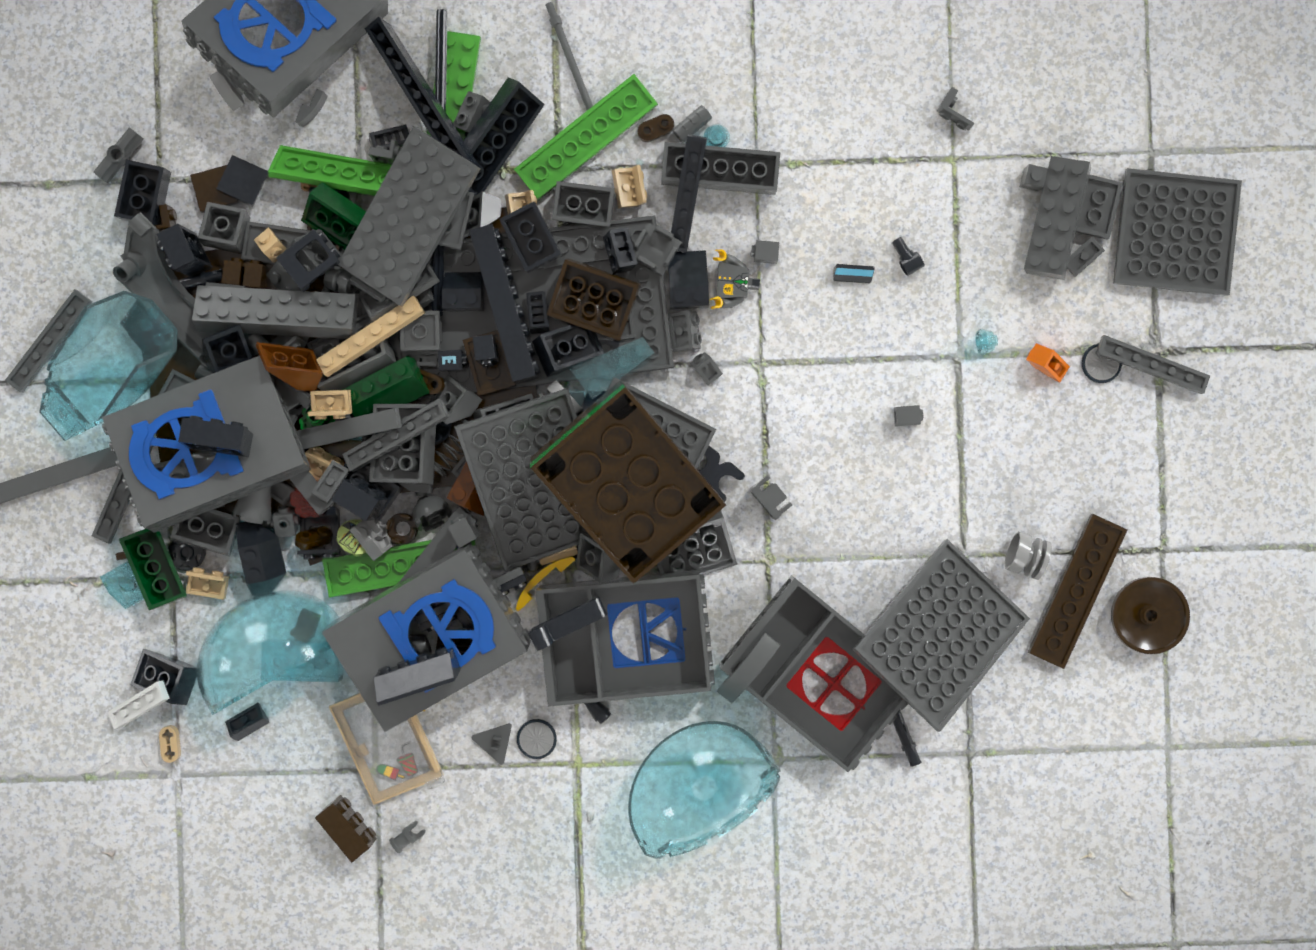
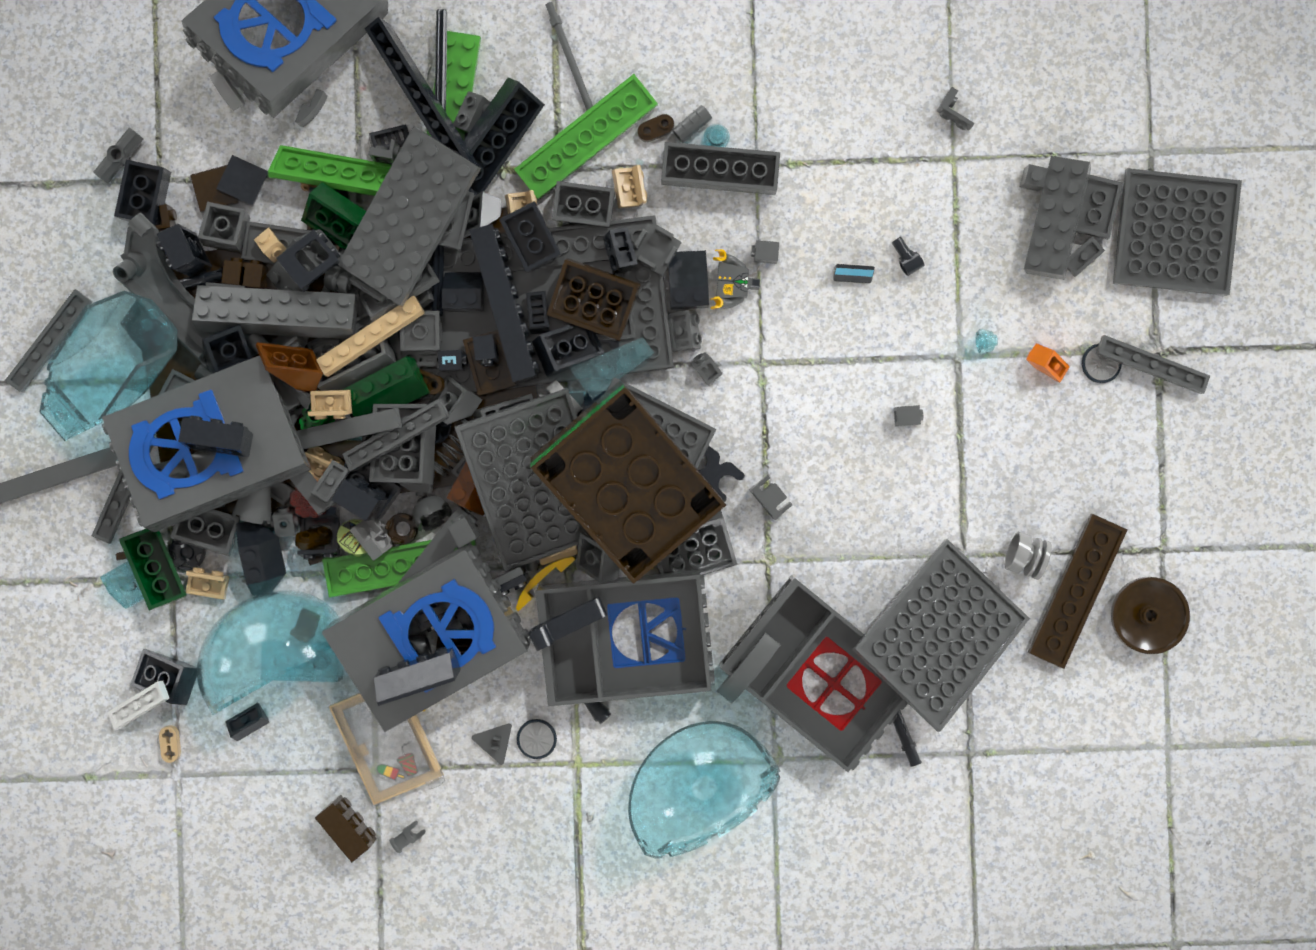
black plate [671,134,707,253] -> none

